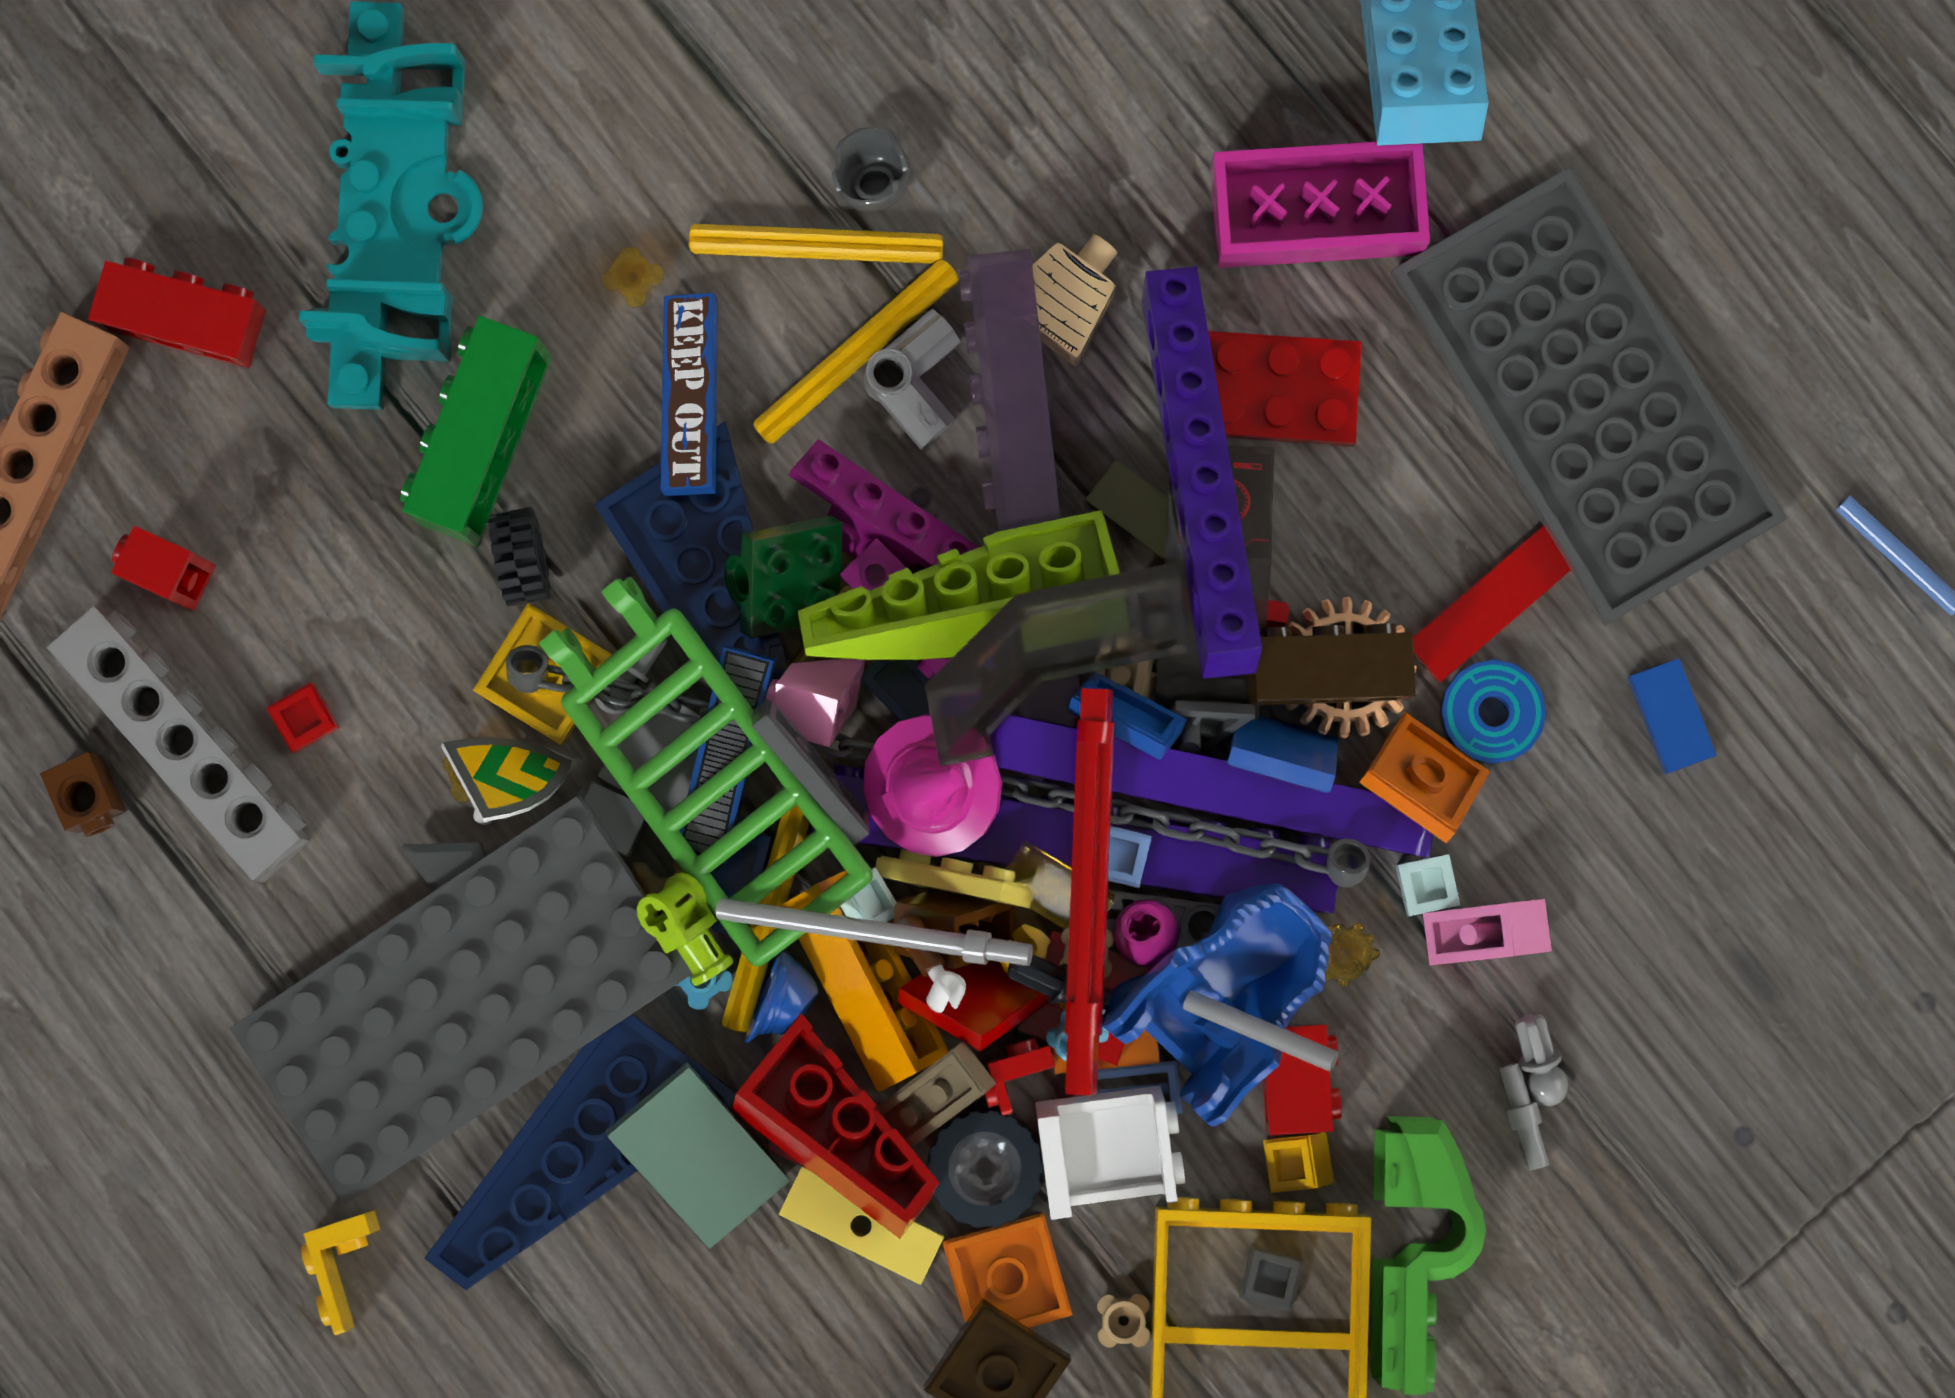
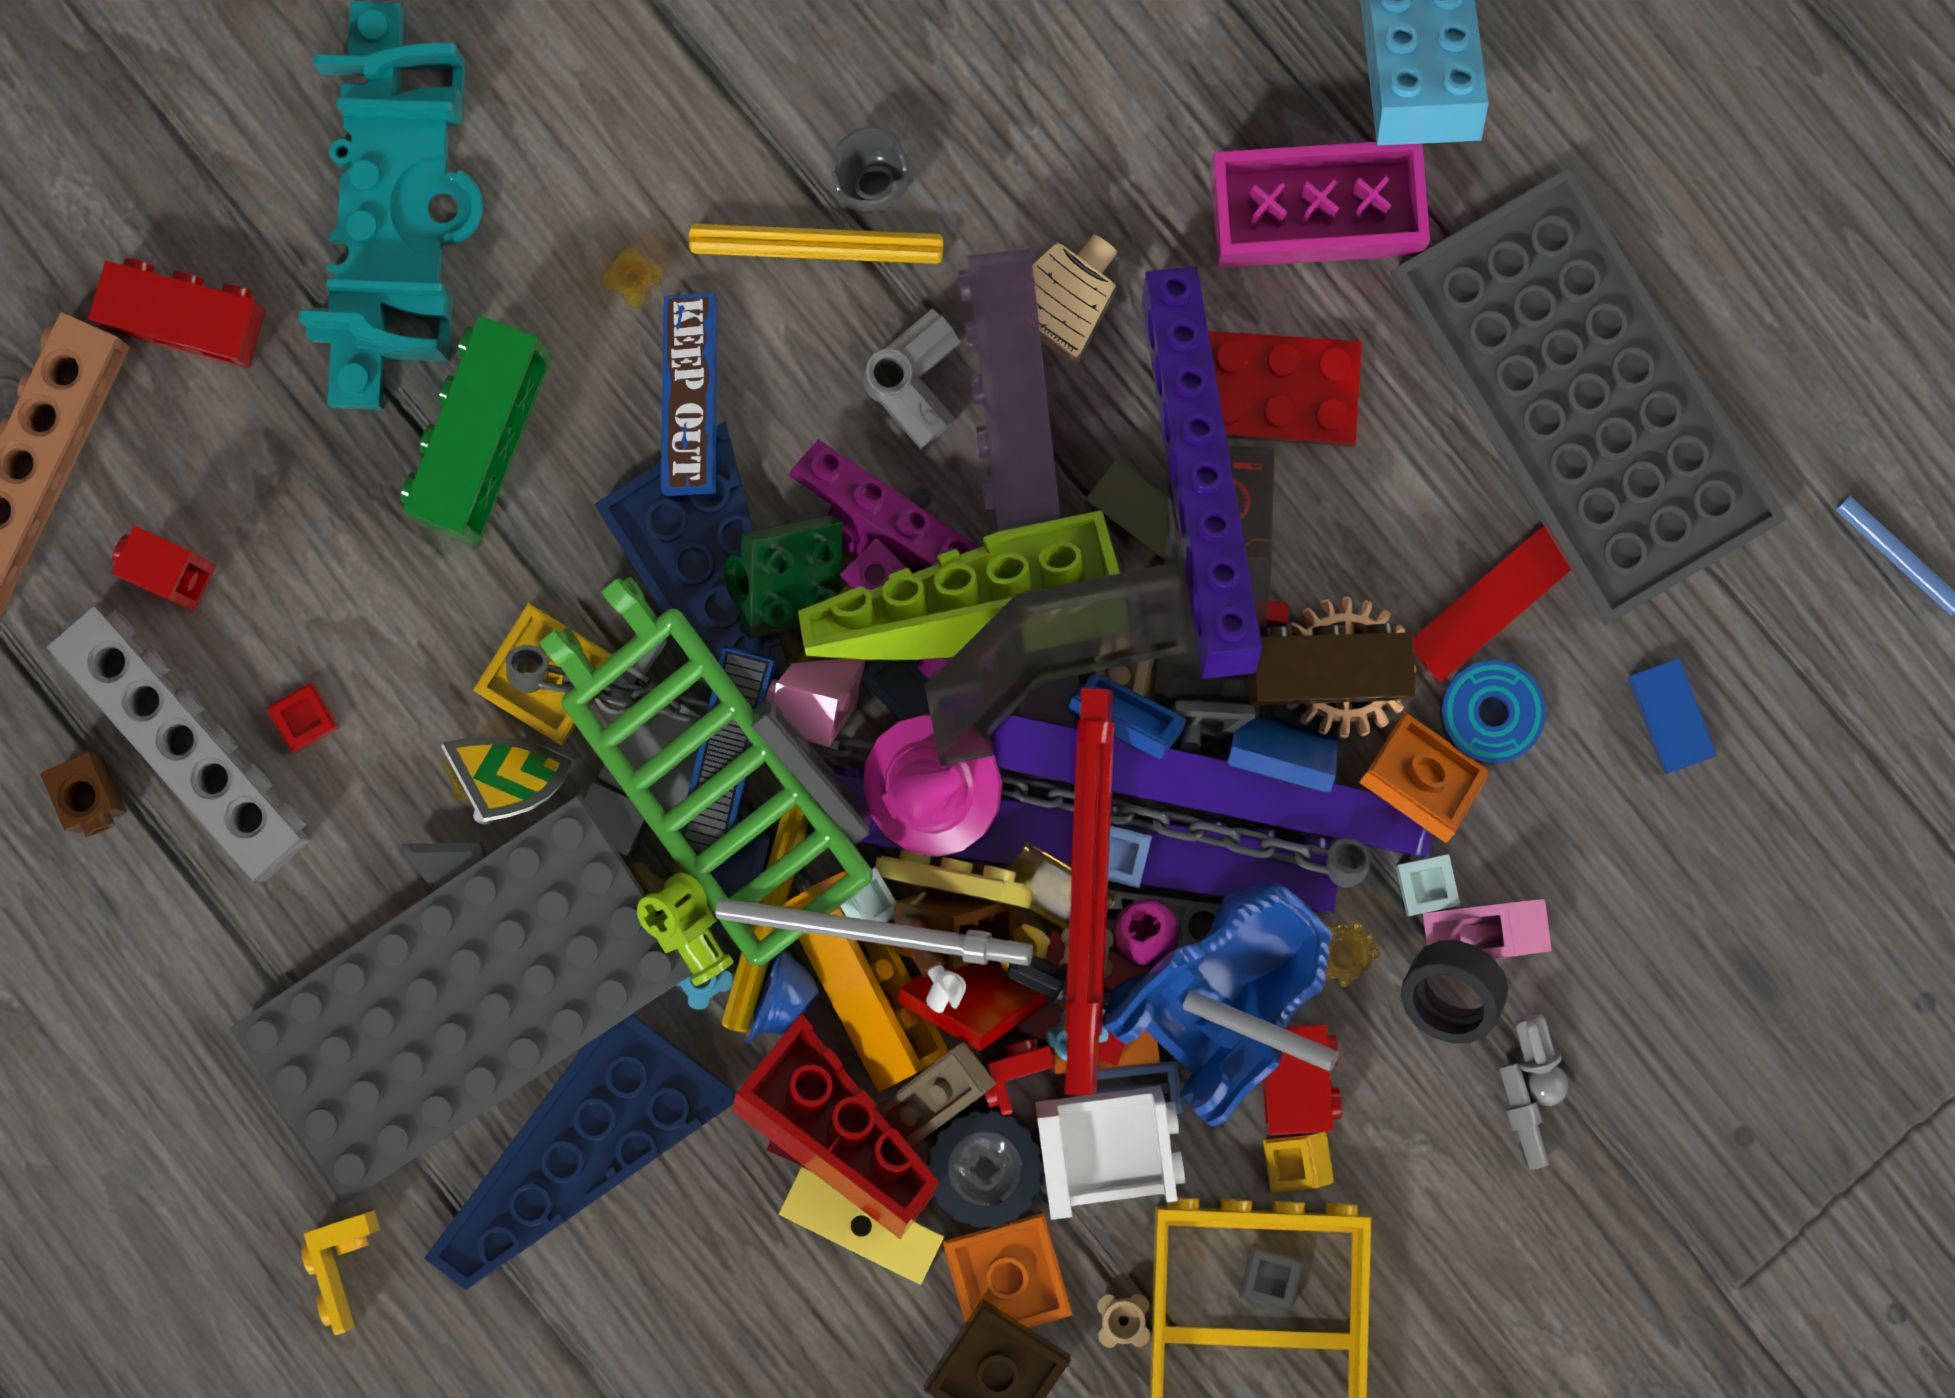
black tyre [488,507,551,607] -> none
sand green tile [606,1062,790,1249] -> none
yellow axle [753,259,958,444] -> none
bright green piece [1371,1116,1486,1395] -> none
none -> black tyre [1400,940,1509,1043]

